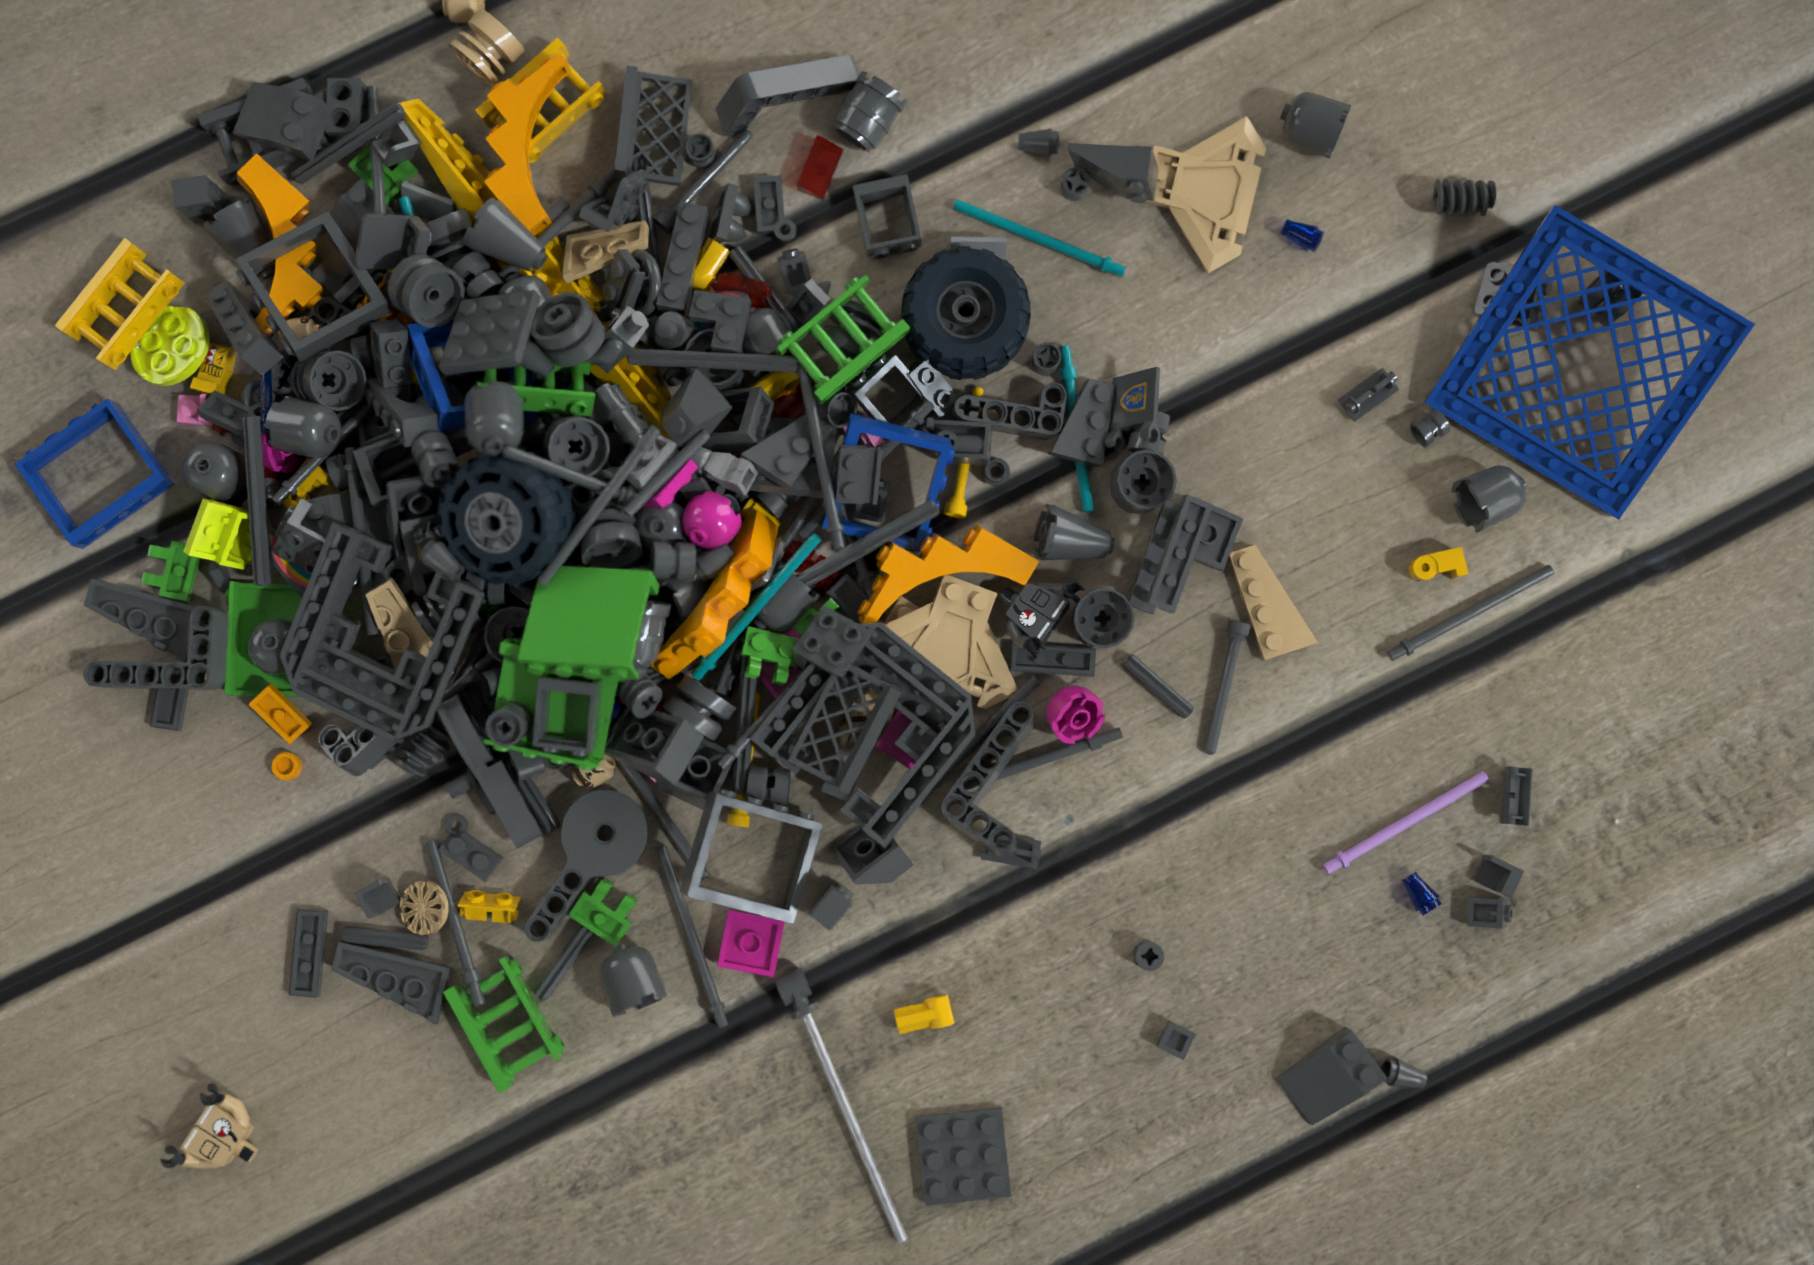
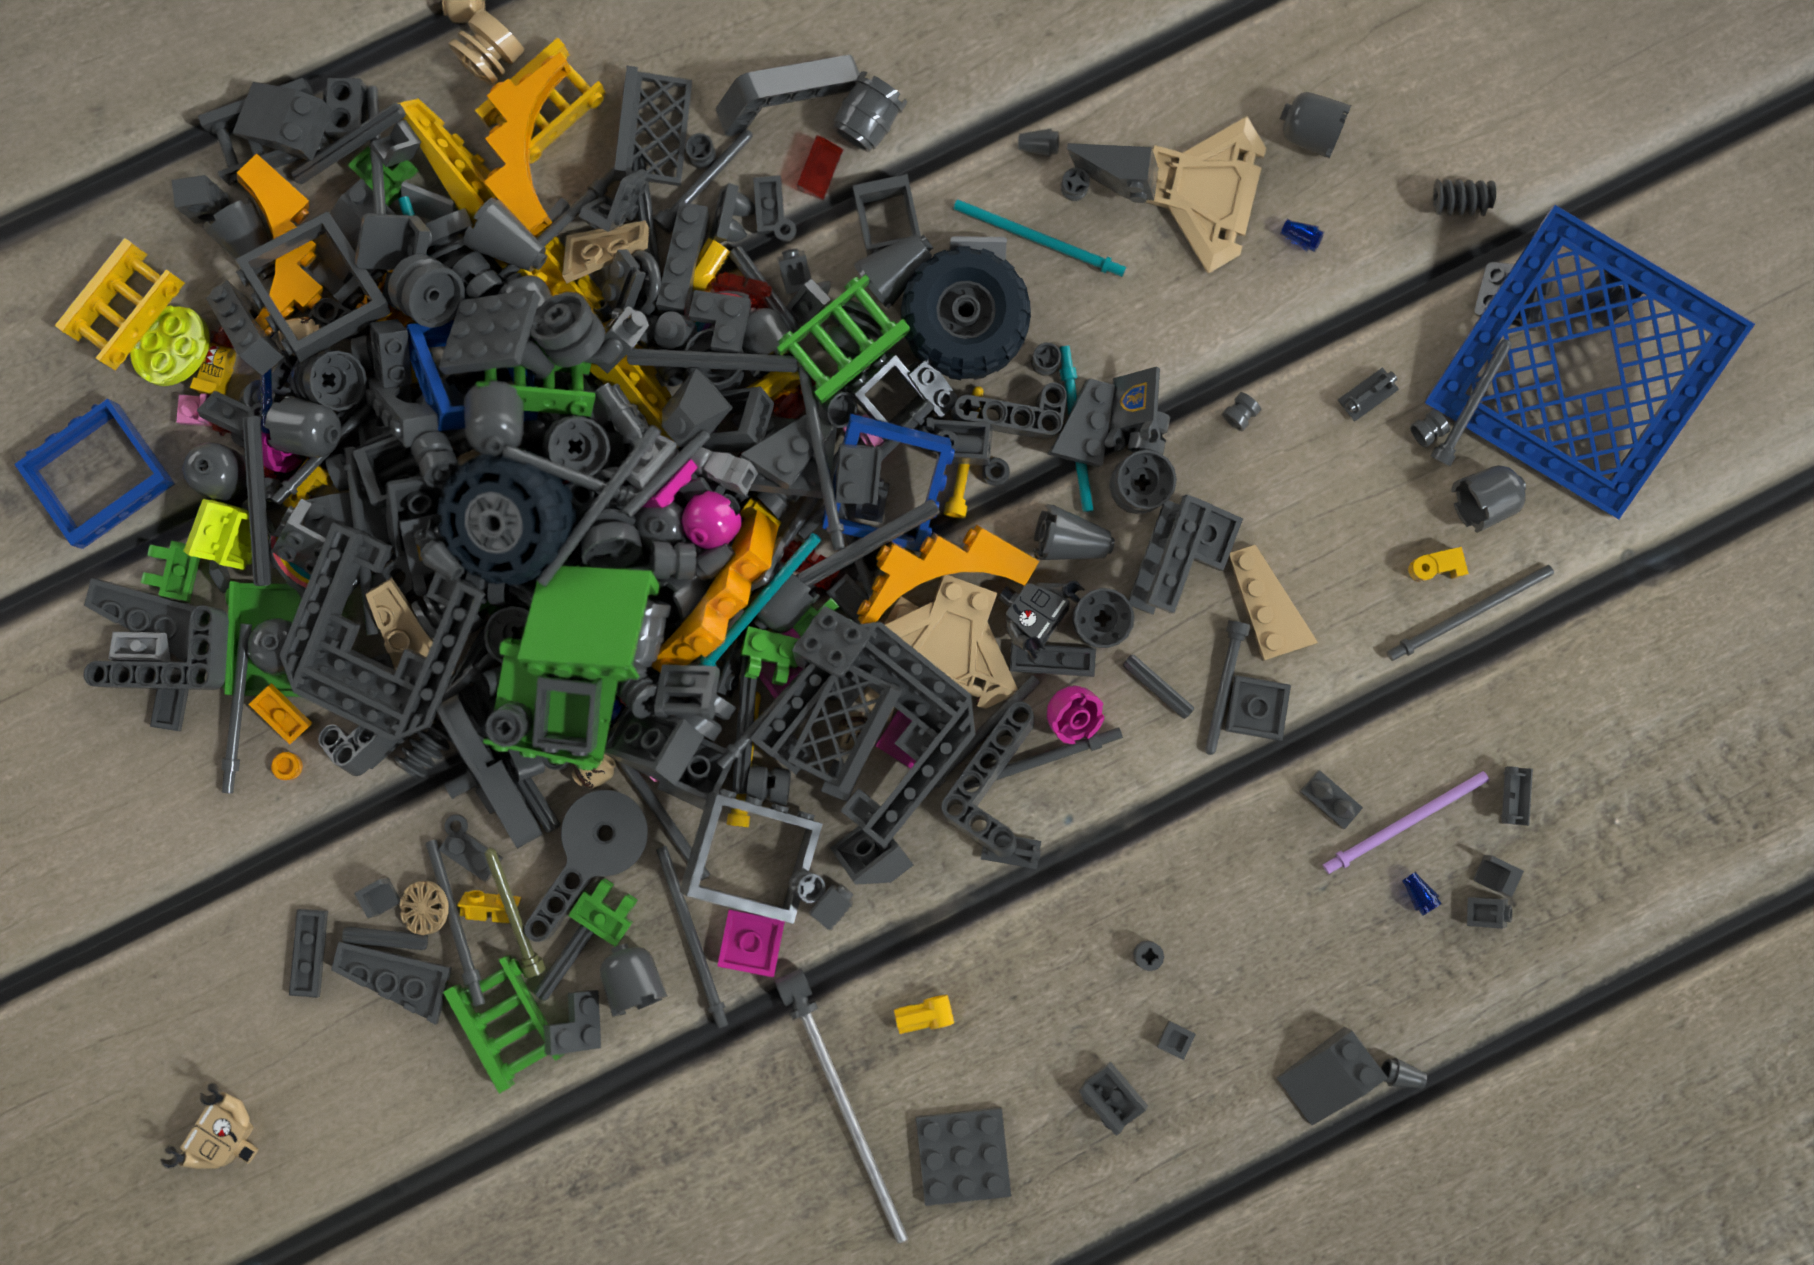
none -> light grey slope [108,632,170,662]
none -> clear red plate [211,327,234,349]
none -> dark grey bar [221,623,252,794]
none -> olive piece [485,848,546,978]
none -> dark grey plate [544,990,601,1056]
none -> dark grey plate [654,665,720,719]
none -> dark grey wheel [789,870,825,903]
none -> dark grey cone [854,233,934,309]
none -> dark grey bracket [1079,1061,1148,1136]
none -> dark grey wheel [1222,392,1262,432]
none -> dark grey plate [1225,675,1291,741]
none -> dark grey tile [1299,770,1363,829]
none -> dark grey piece [1430,339,1512,466]

